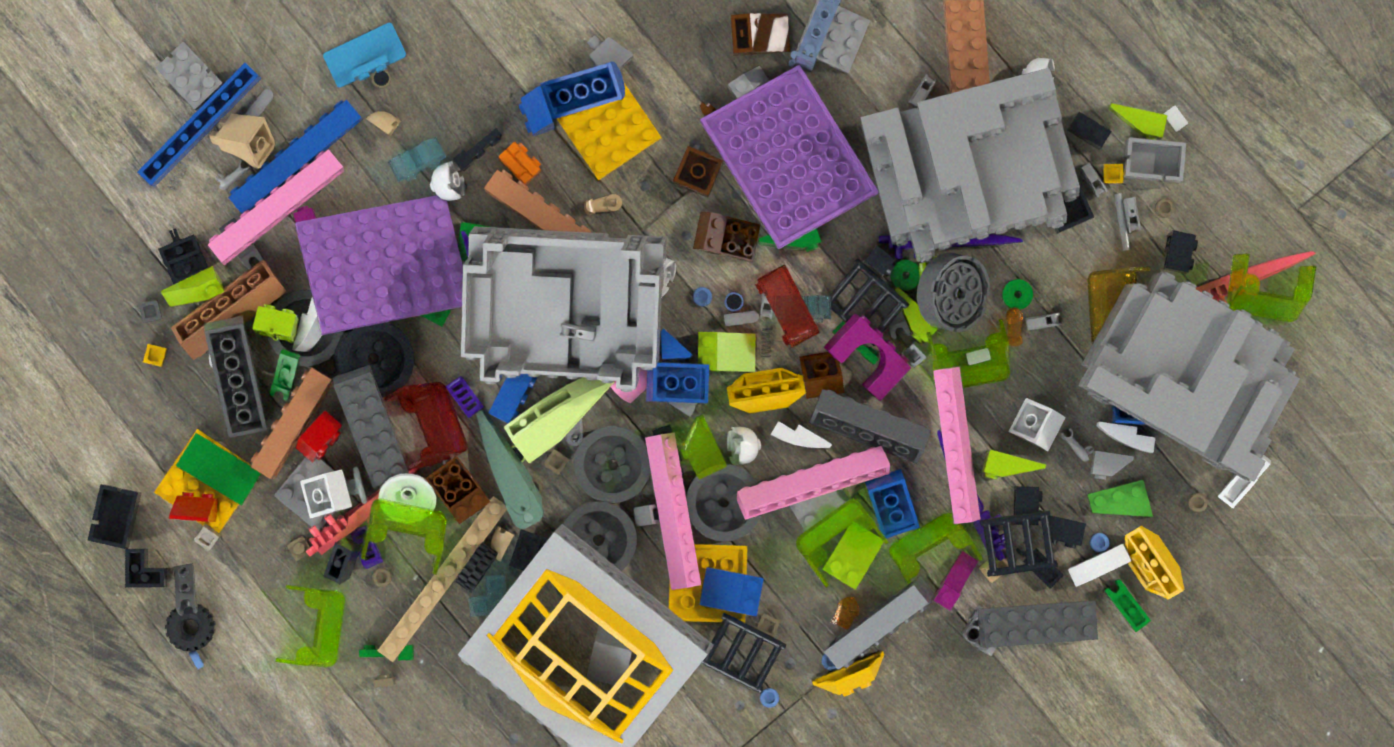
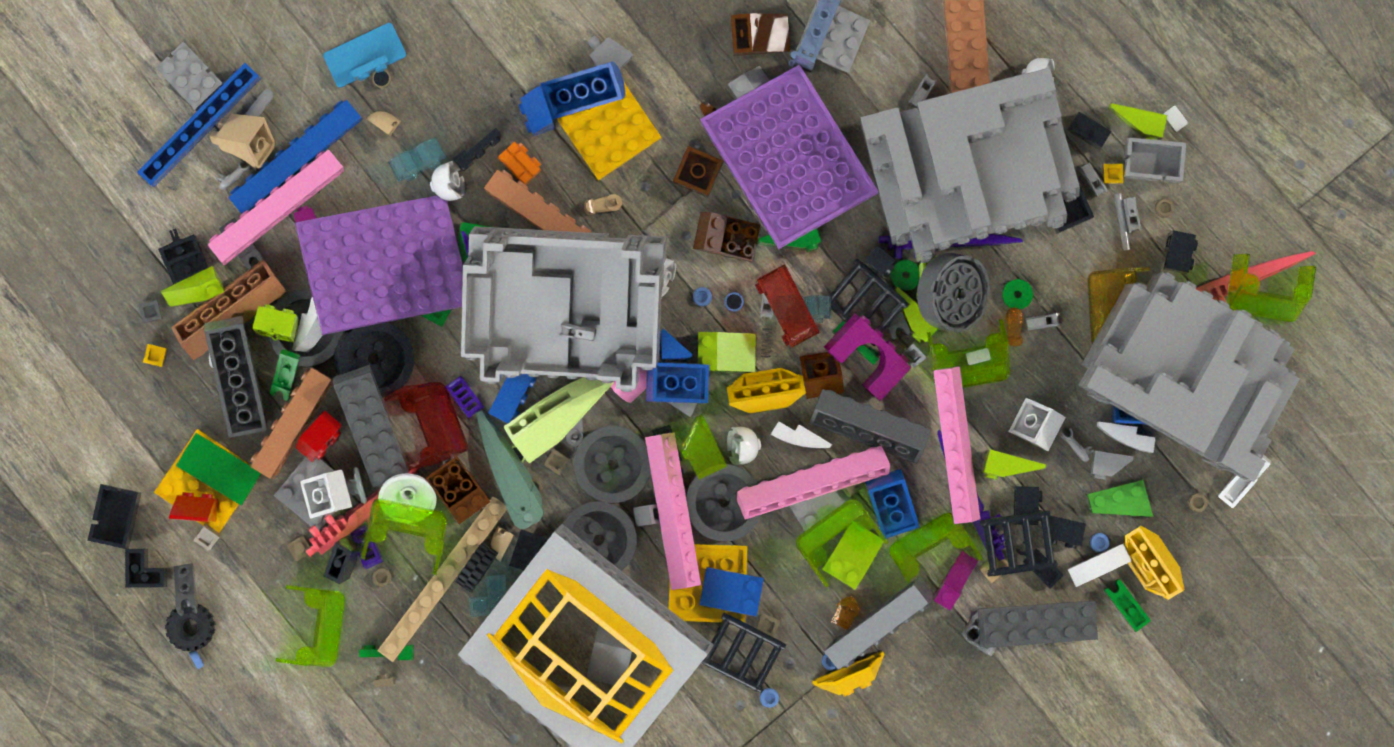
light grey bar [724,311,759,326] -> none

